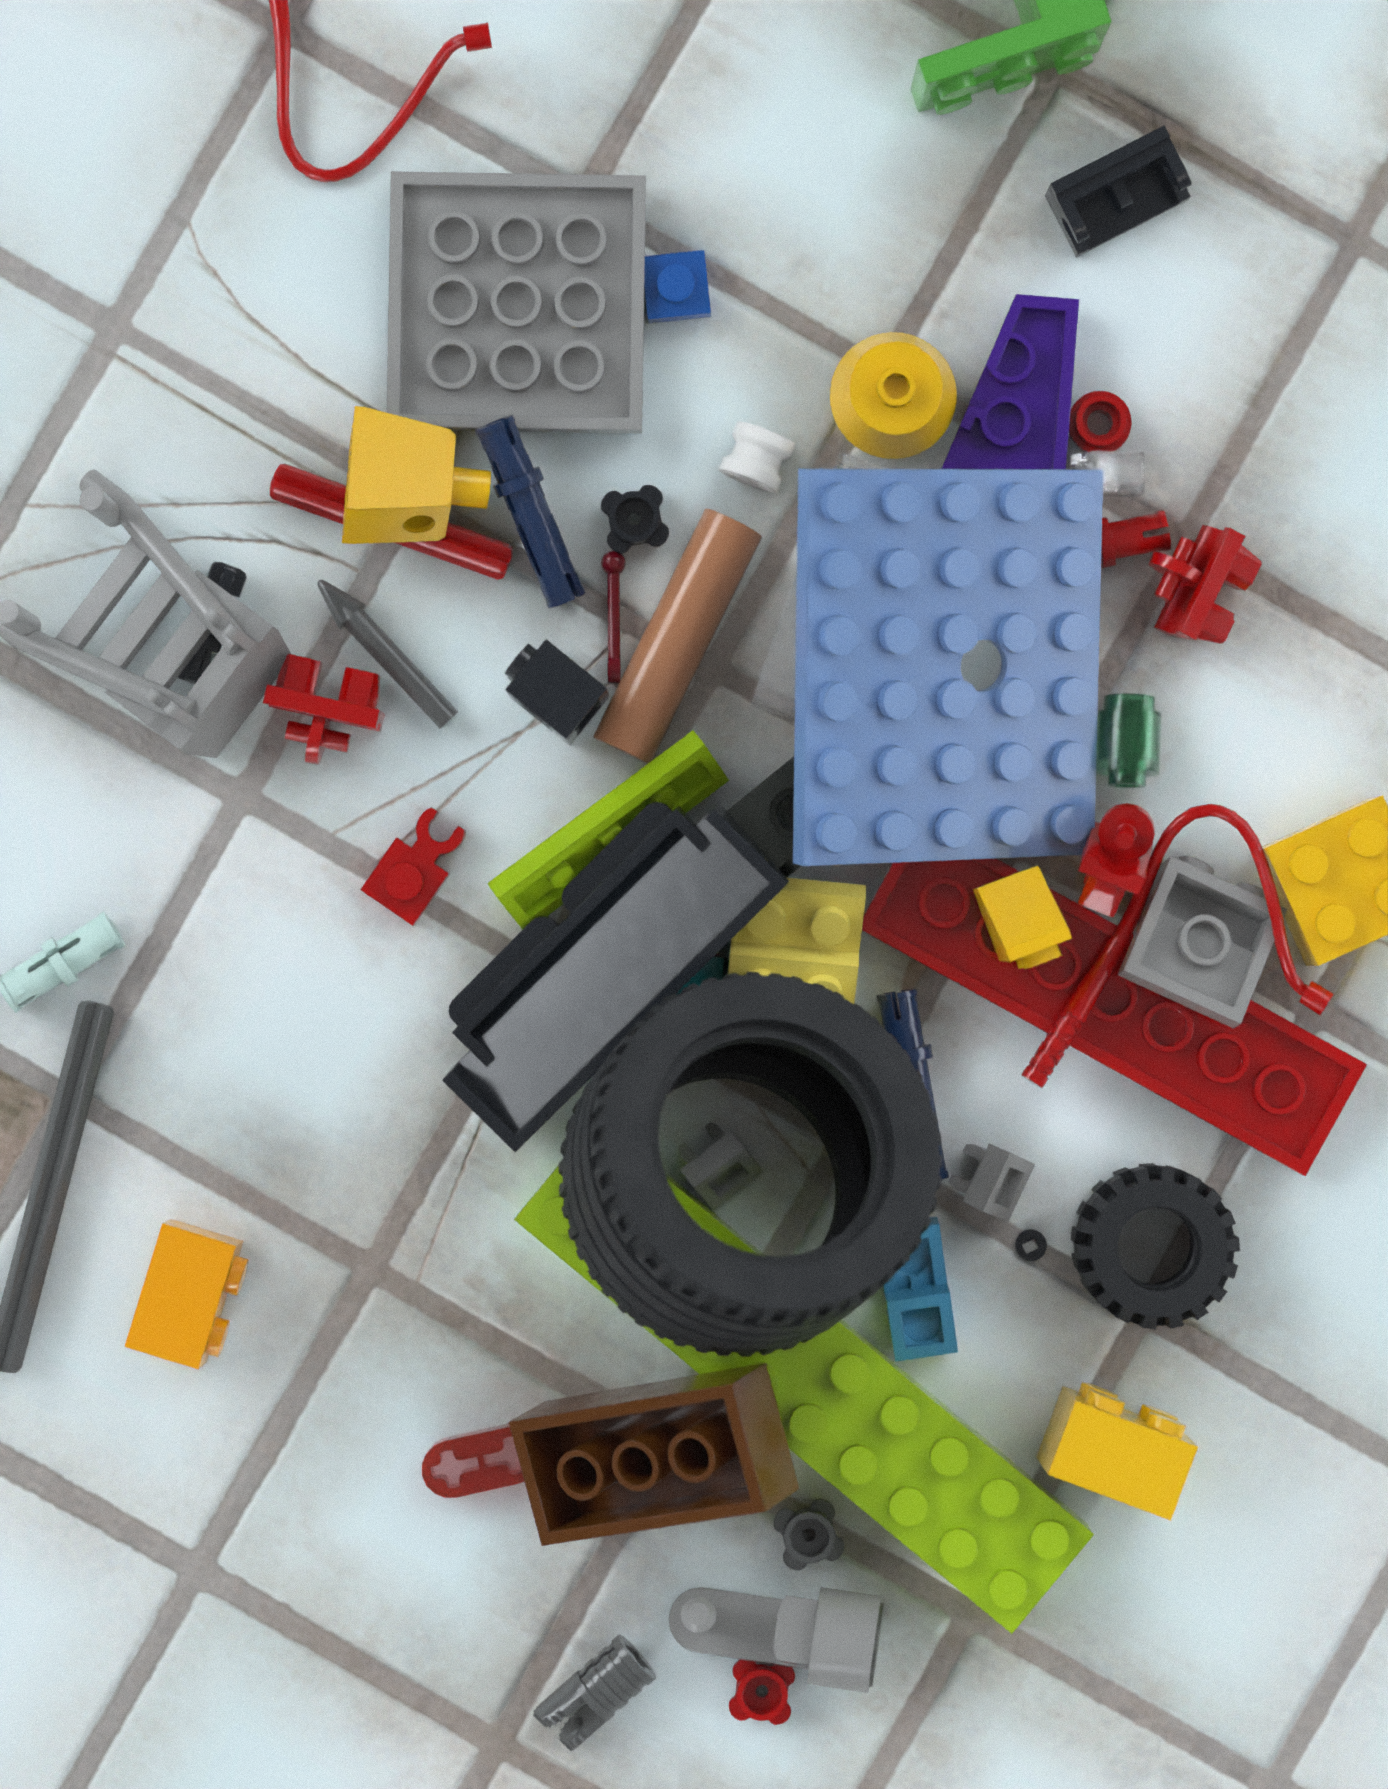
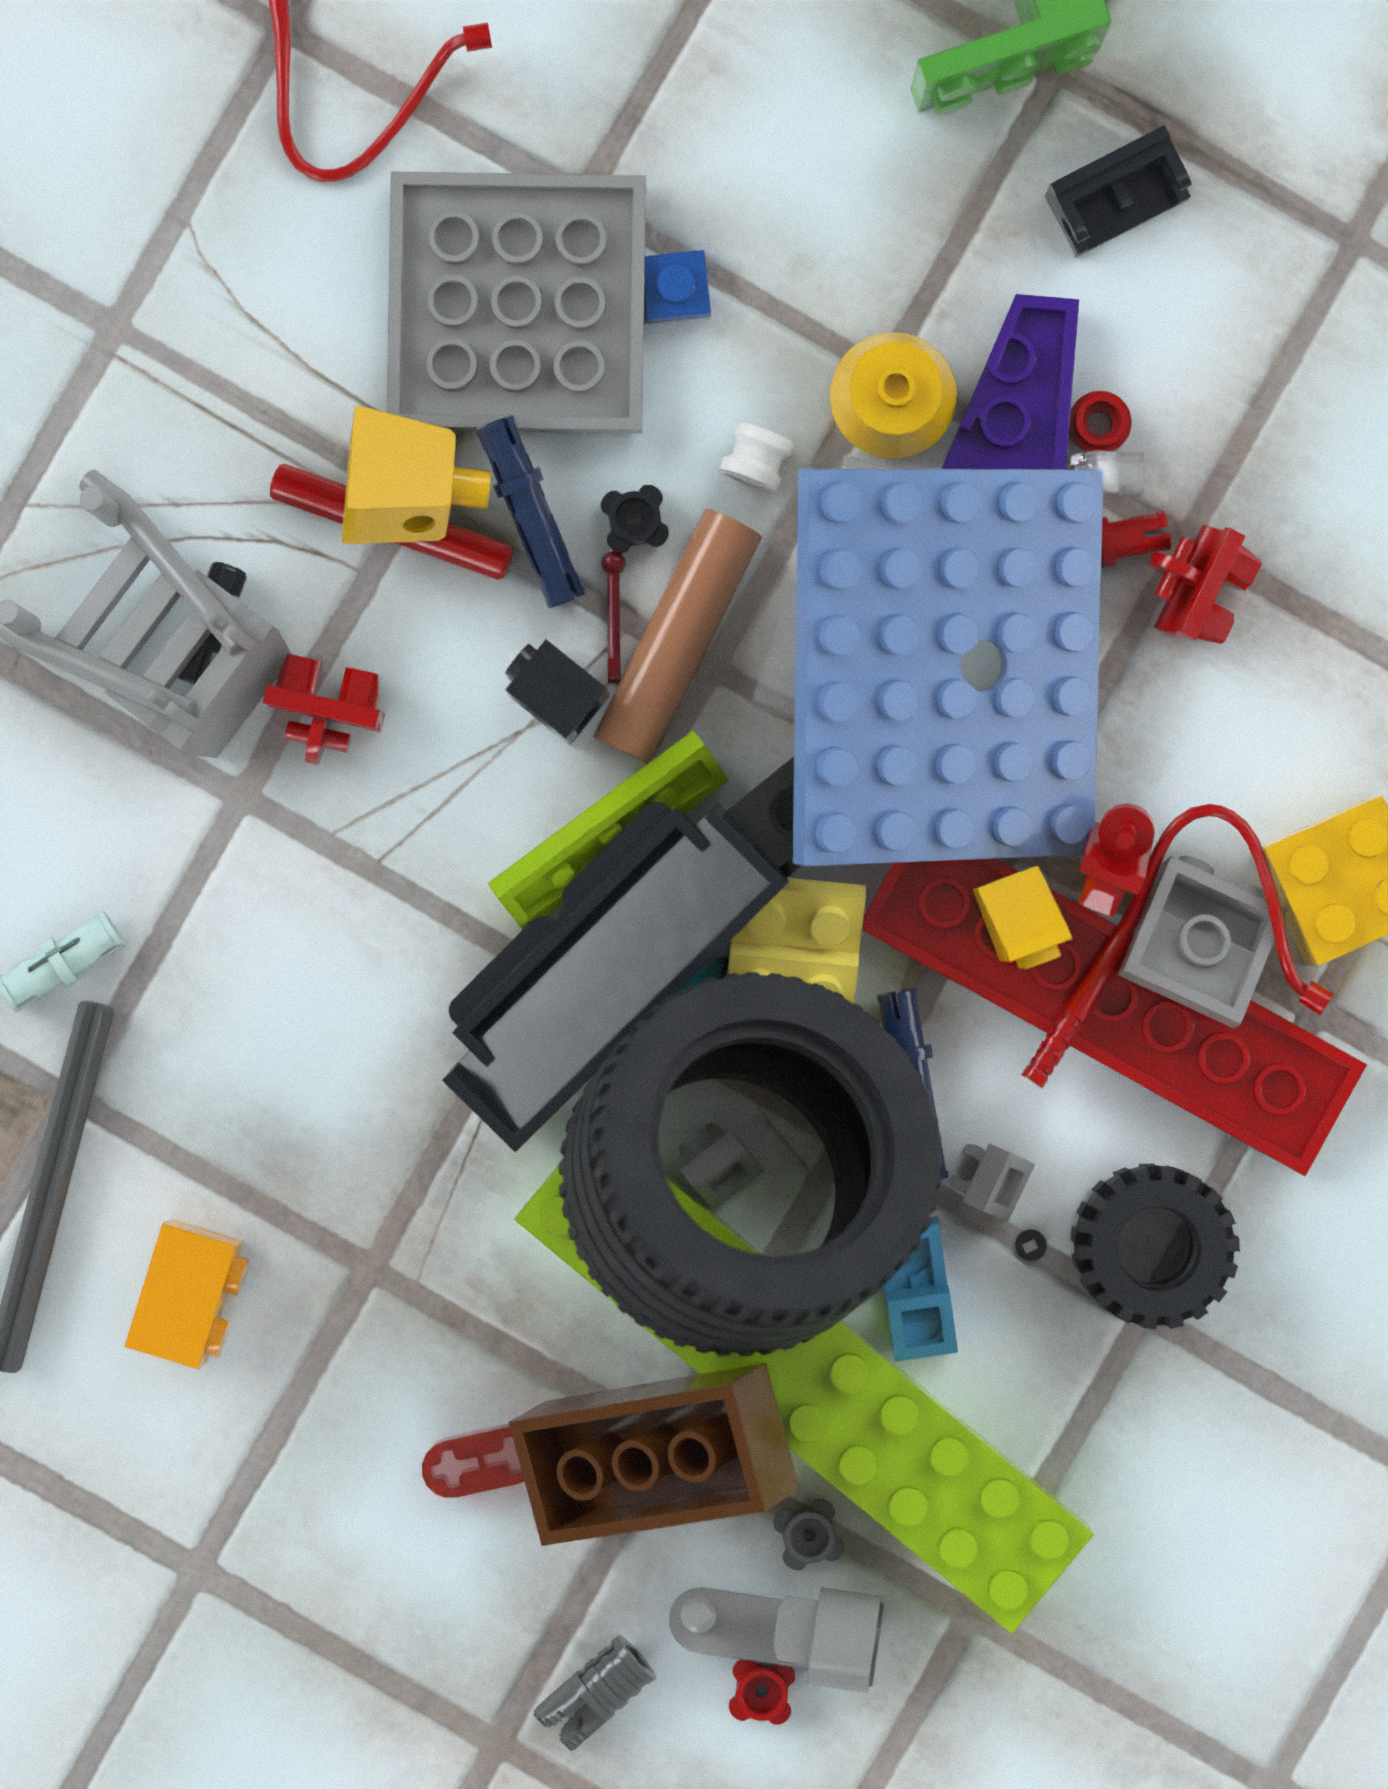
dark grey piece [317,580,458,729] -> none
red plate [360,807,466,926] -> none
yellow brick [1036,1382,1198,1521] -> none
clear green brick [1096,693,1161,788] -> none

